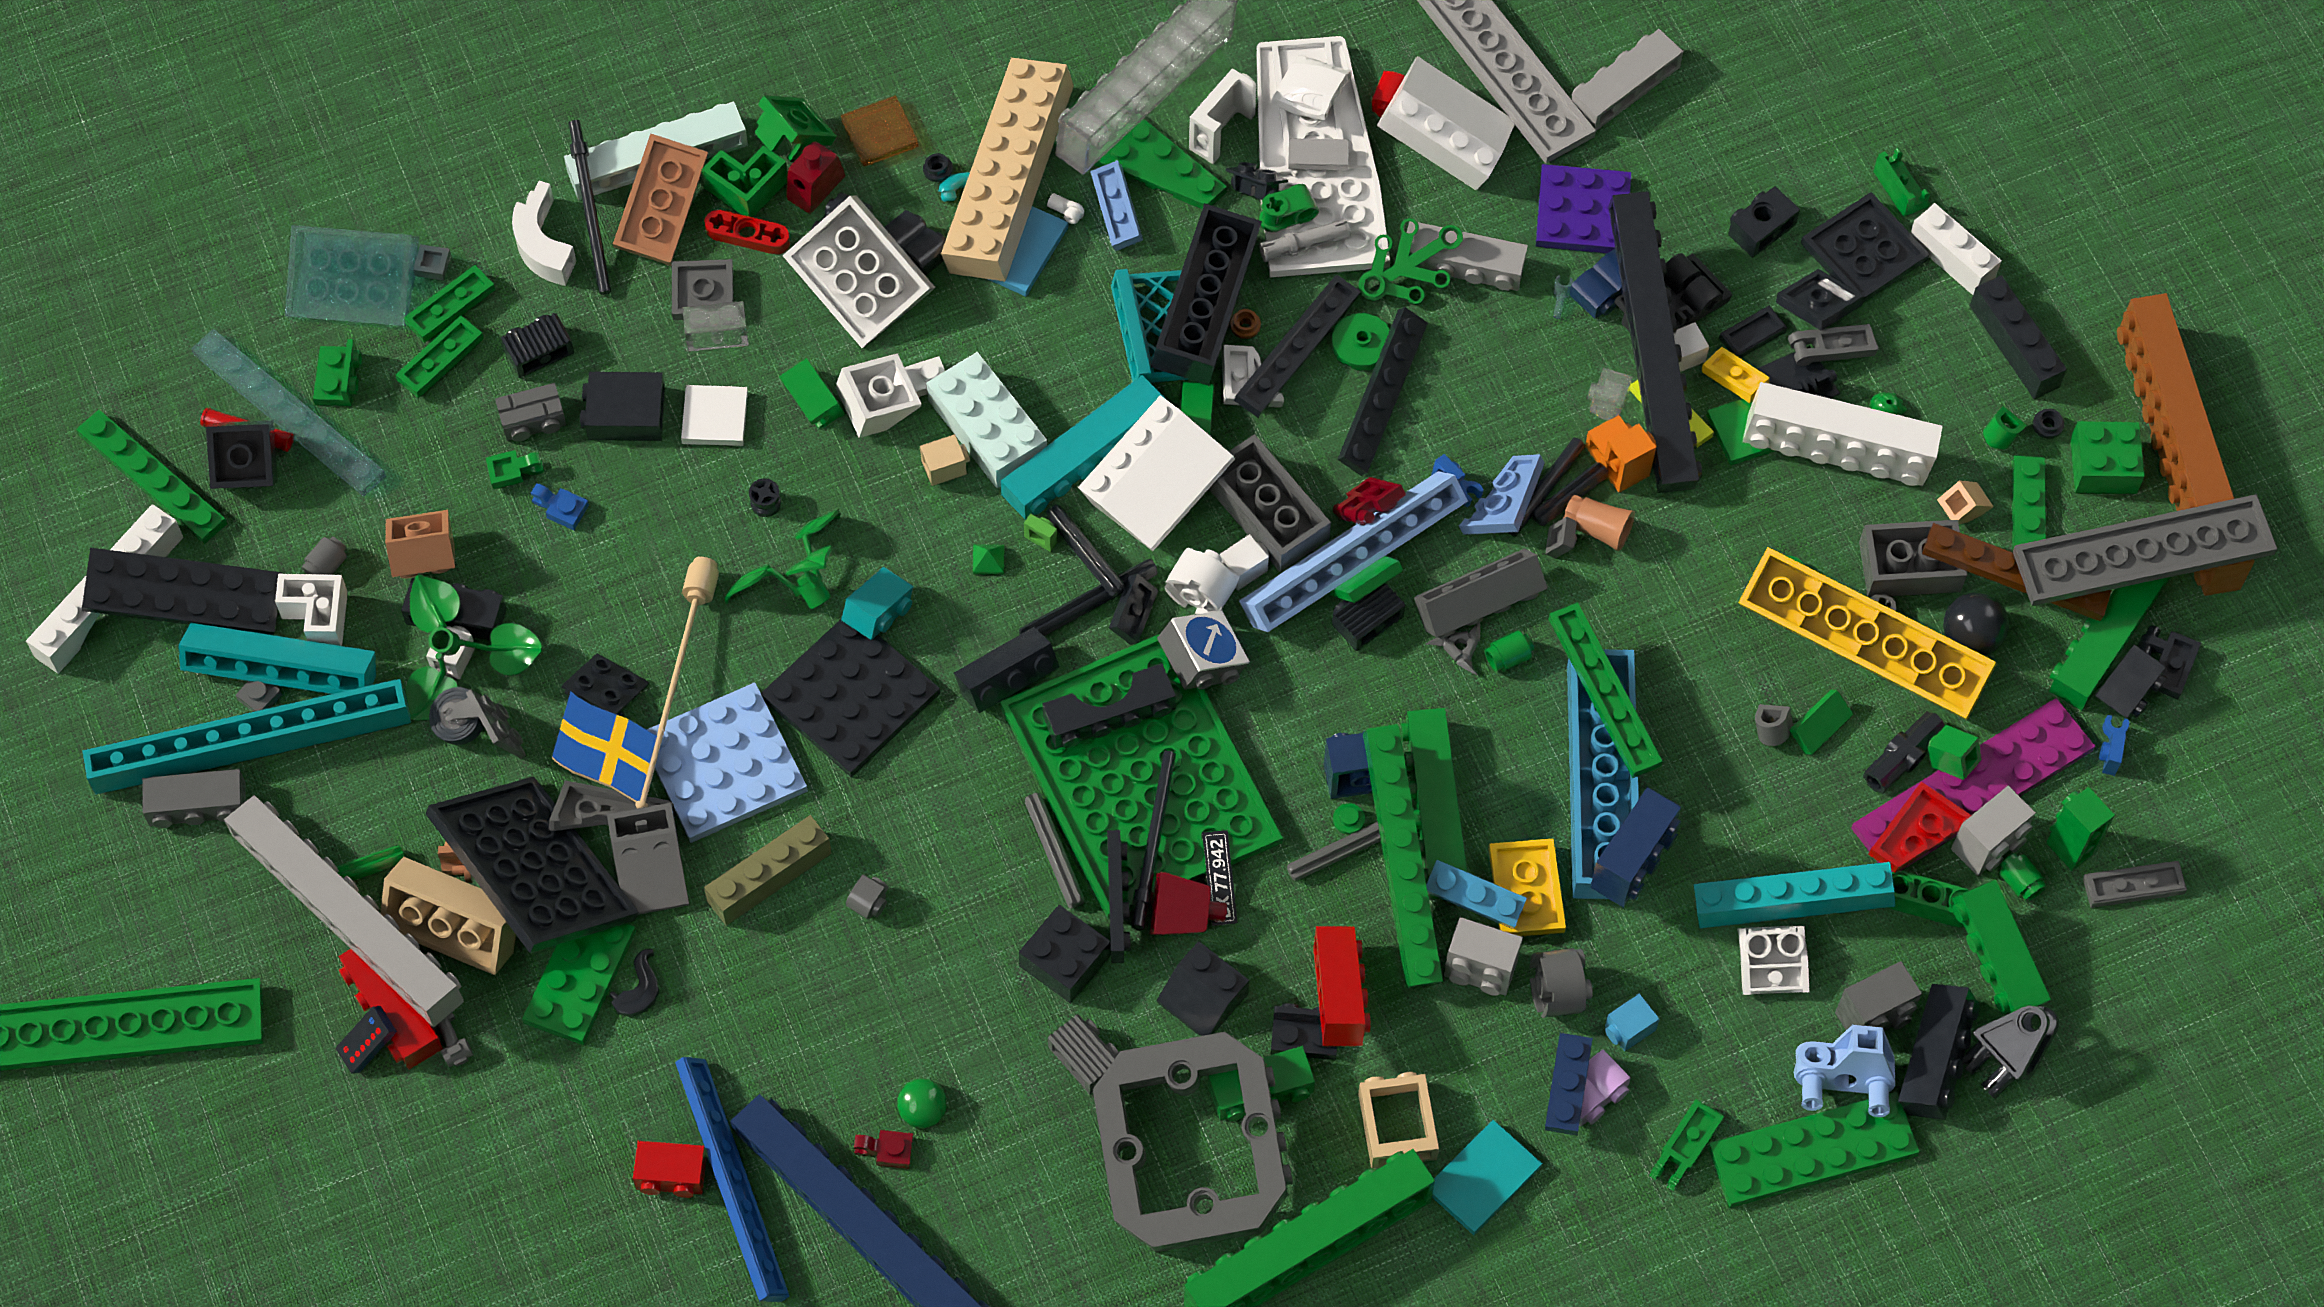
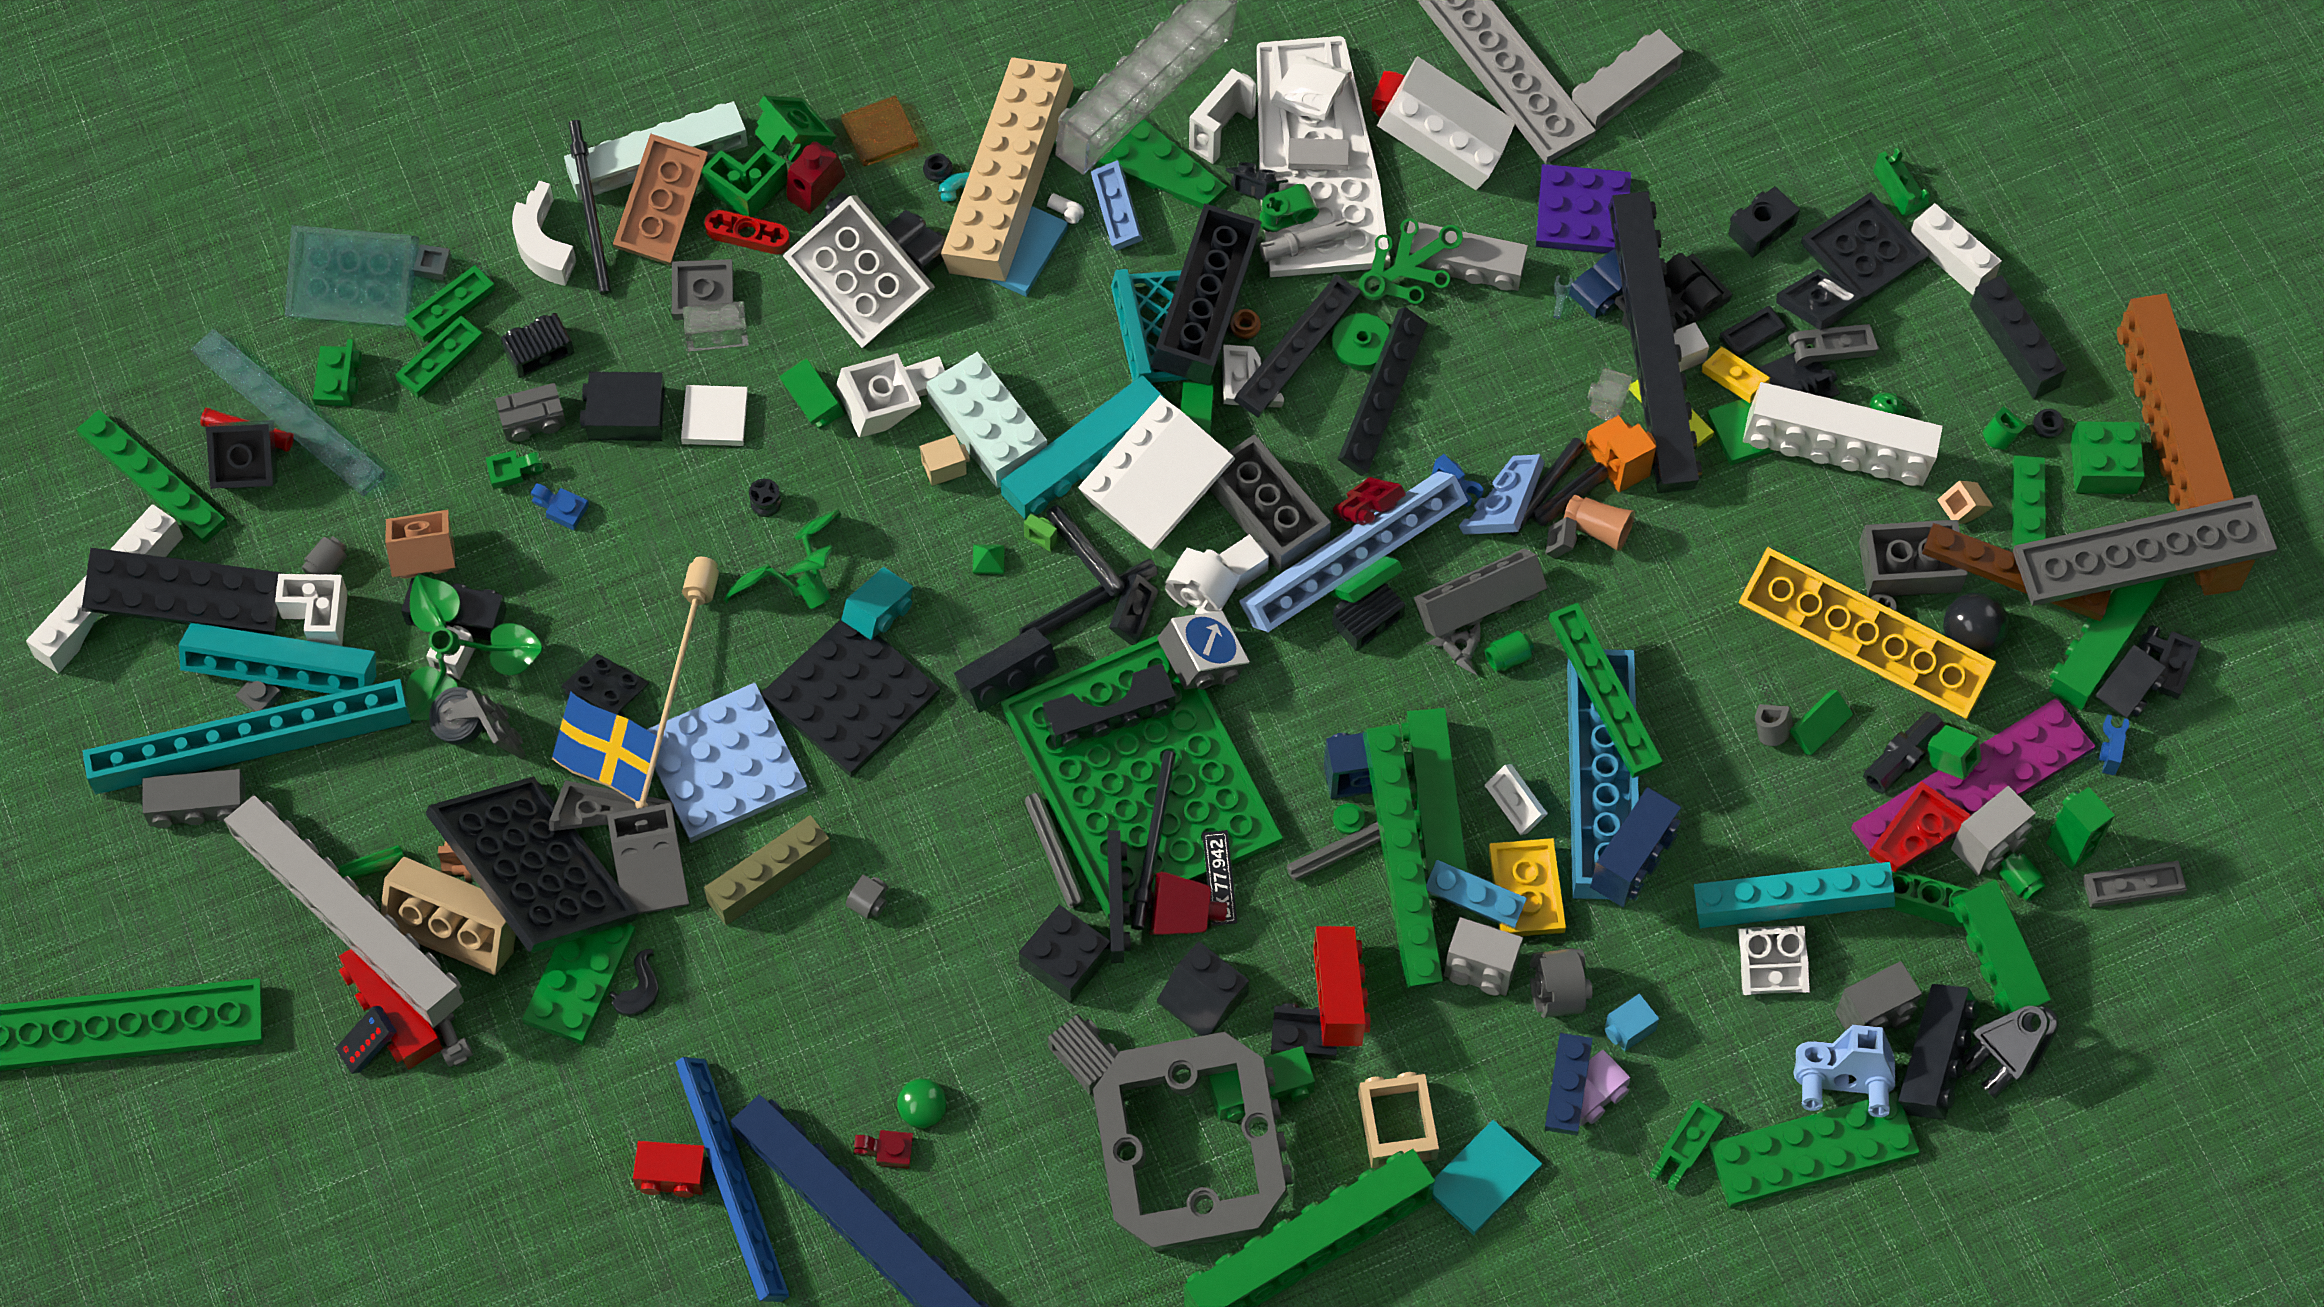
none -> white plate [1485,764,1547,835]

